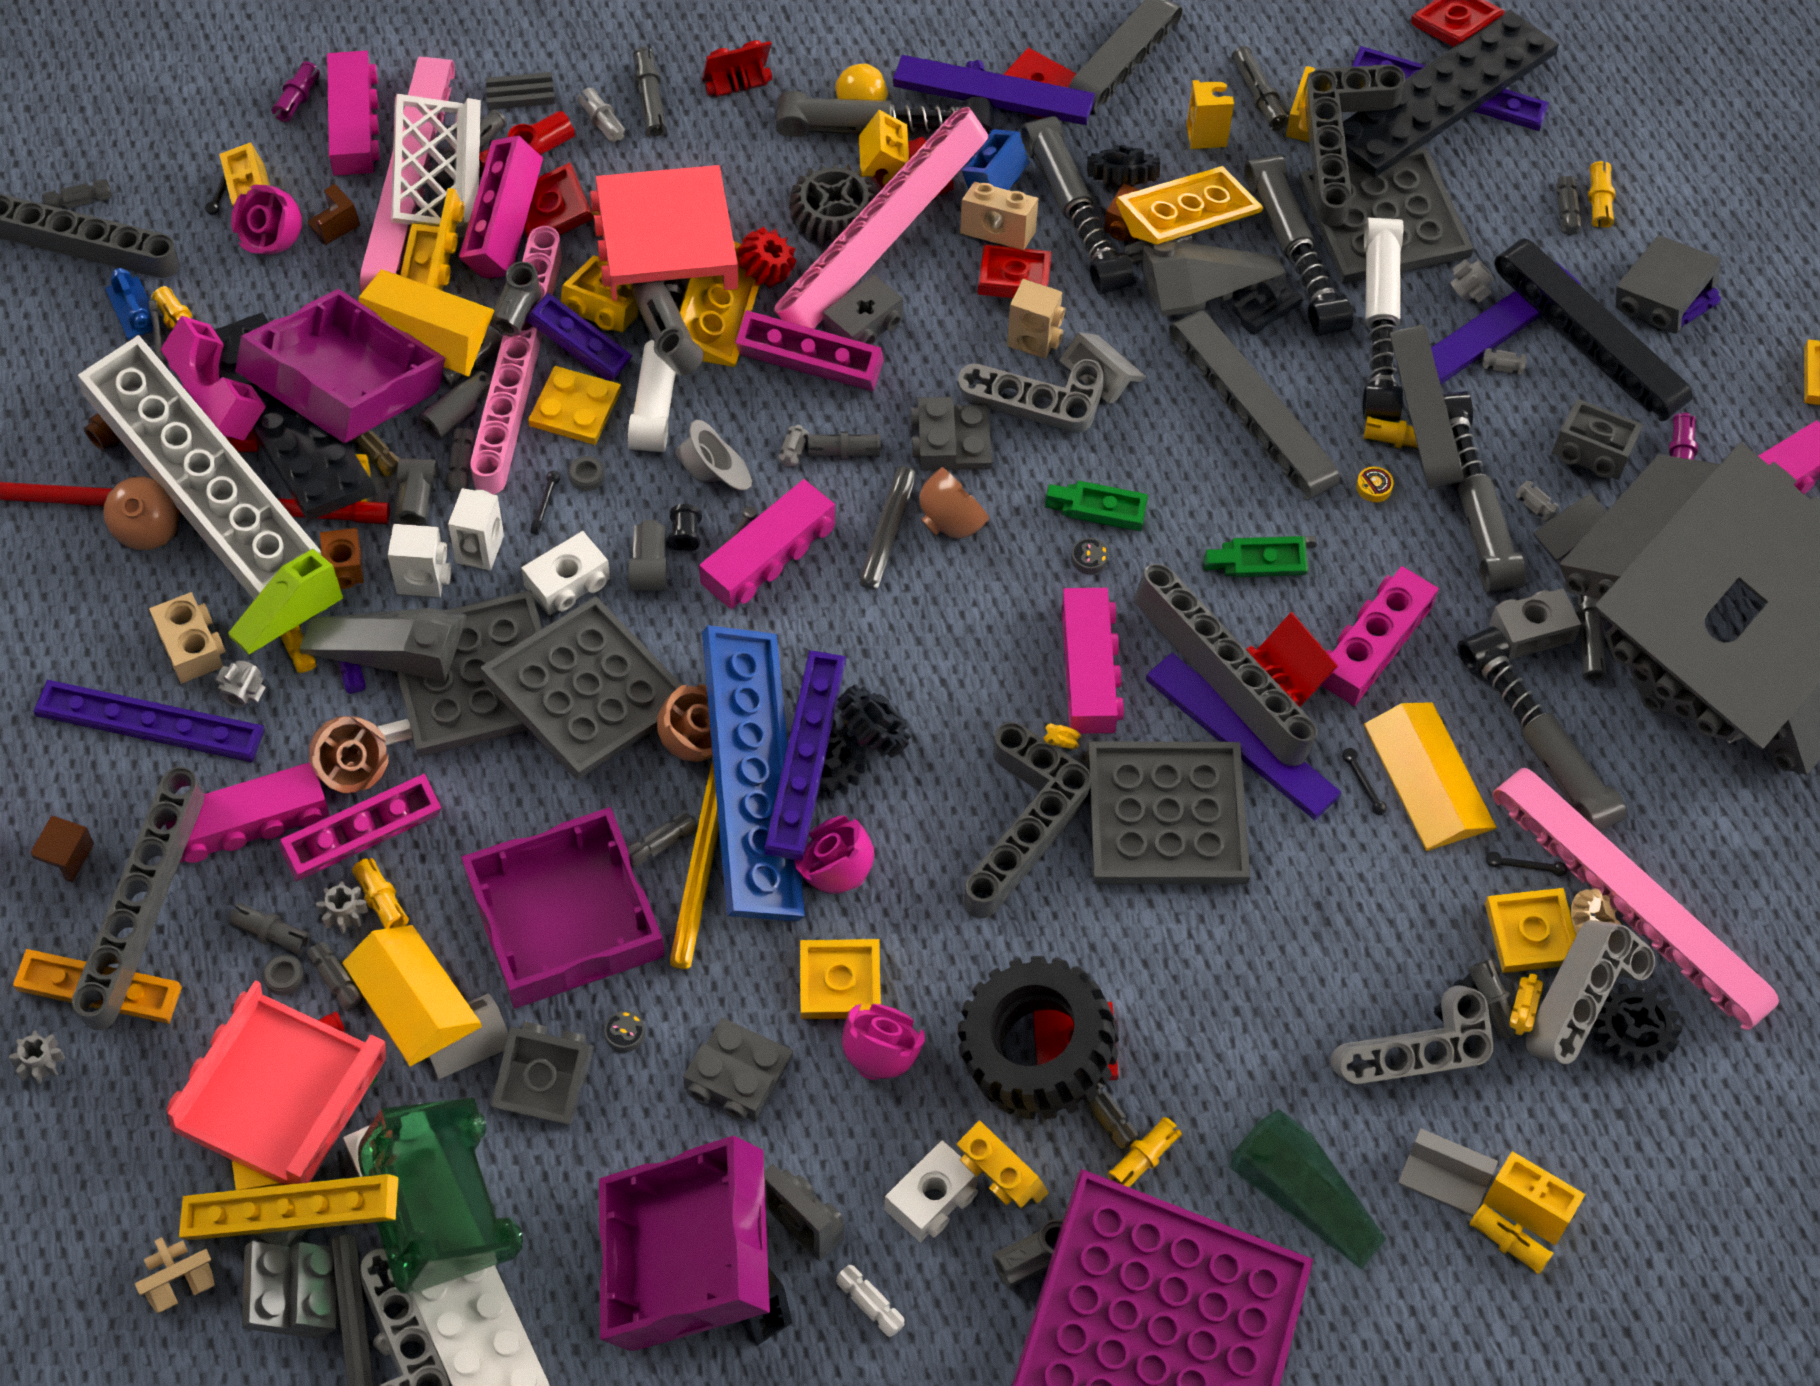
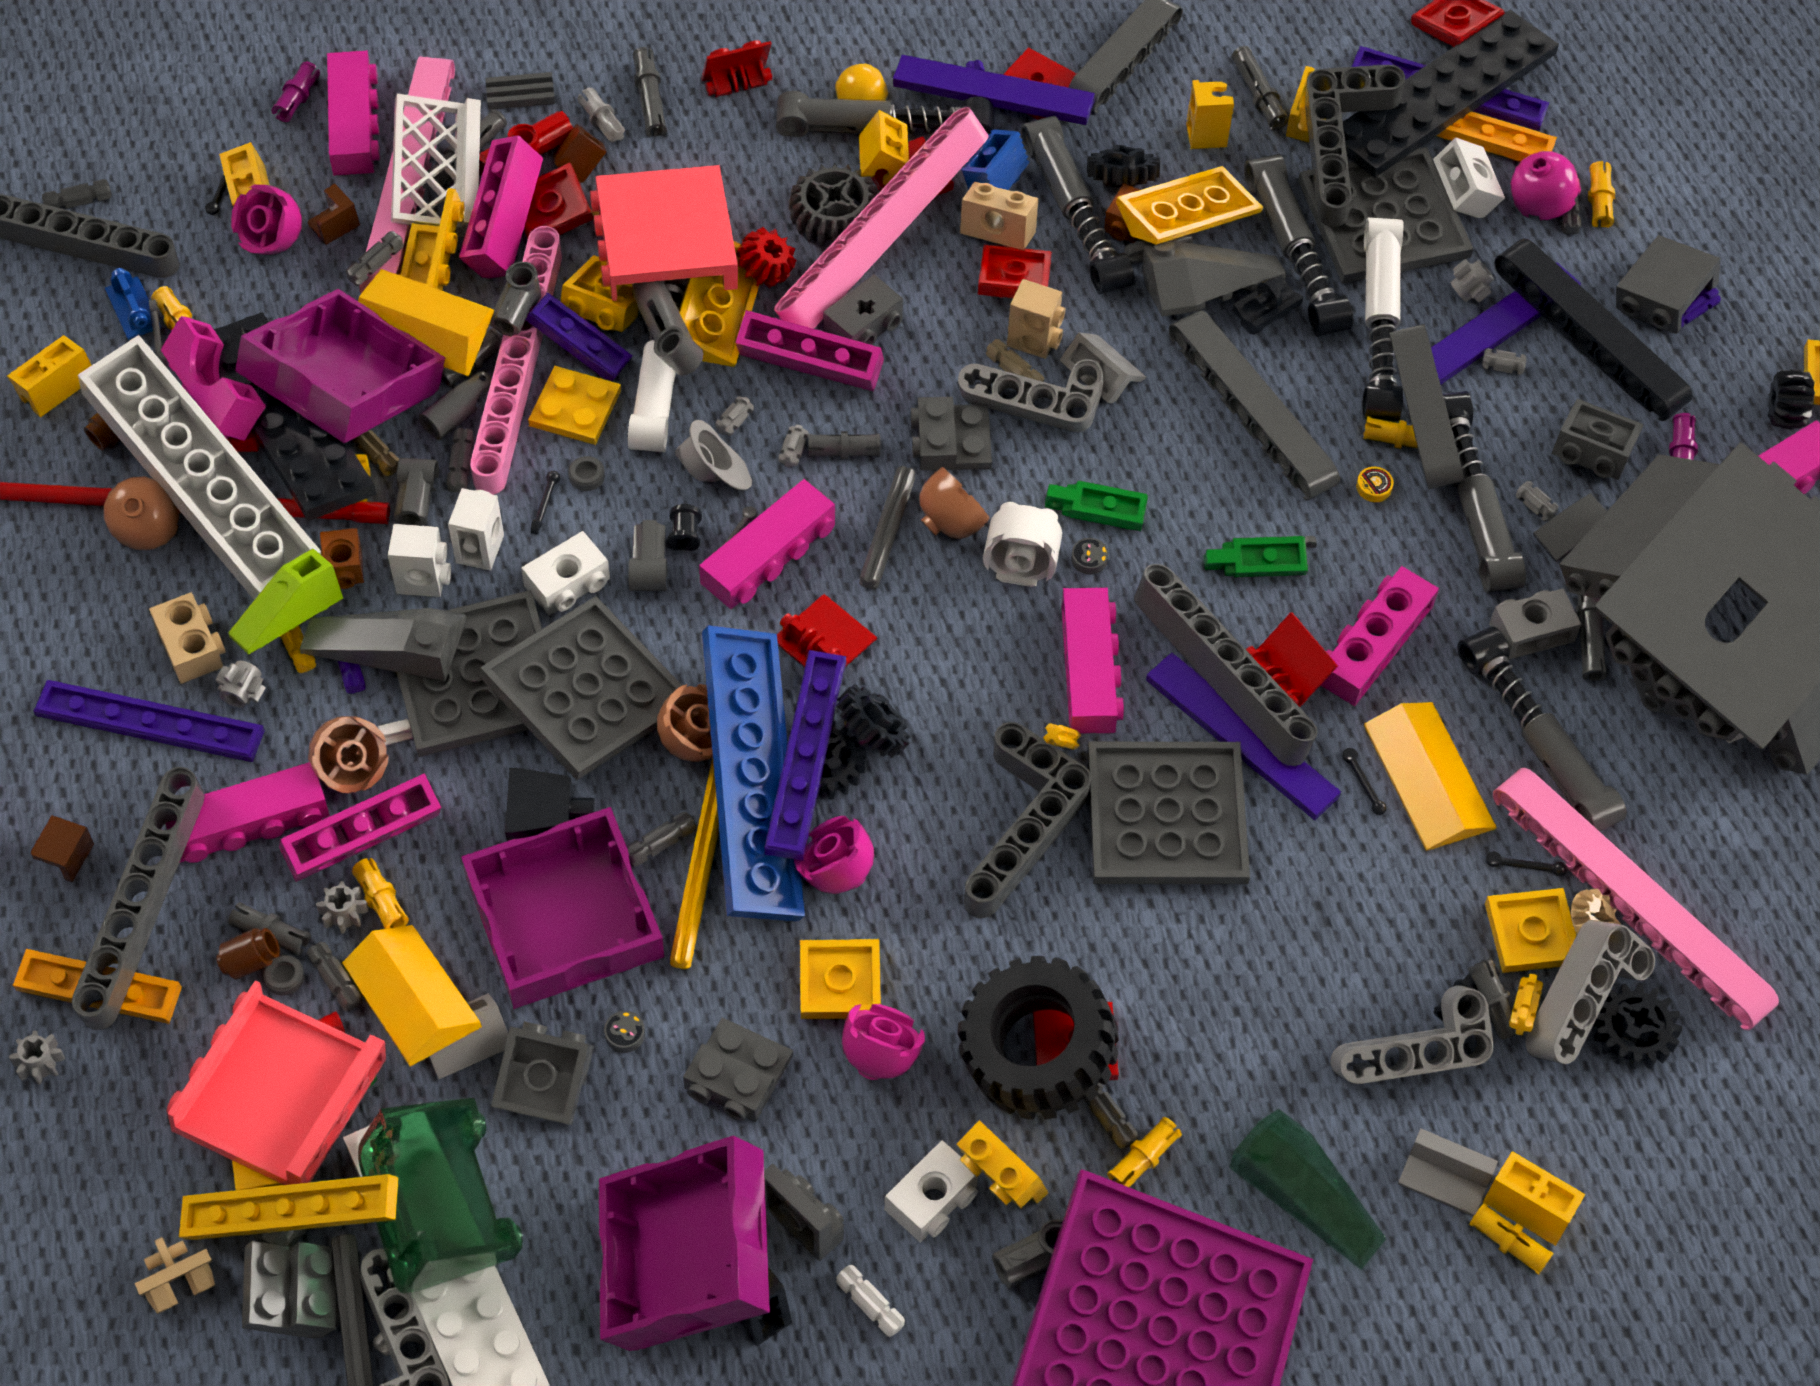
none -> yellow hinge [7,335,92,417]
none -> reddish brown brick [216,928,280,980]
none -> dark grey axle [345,231,404,286]
none -> black torso [505,768,595,841]
none -> reddish brown panel [553,124,607,183]
none -> light grey piece [715,396,754,436]
none -> red hinge [777,594,877,667]
none -> white brick [983,502,1062,587]
none -> dark tan axle [986,339,1044,382]
none -> white brick [1433,137,1505,218]
none -> light orange plate [1437,112,1557,162]
none -> dark pink cylinder [1511,151,1581,220]
none -> black gear [1767,369,1815,430]

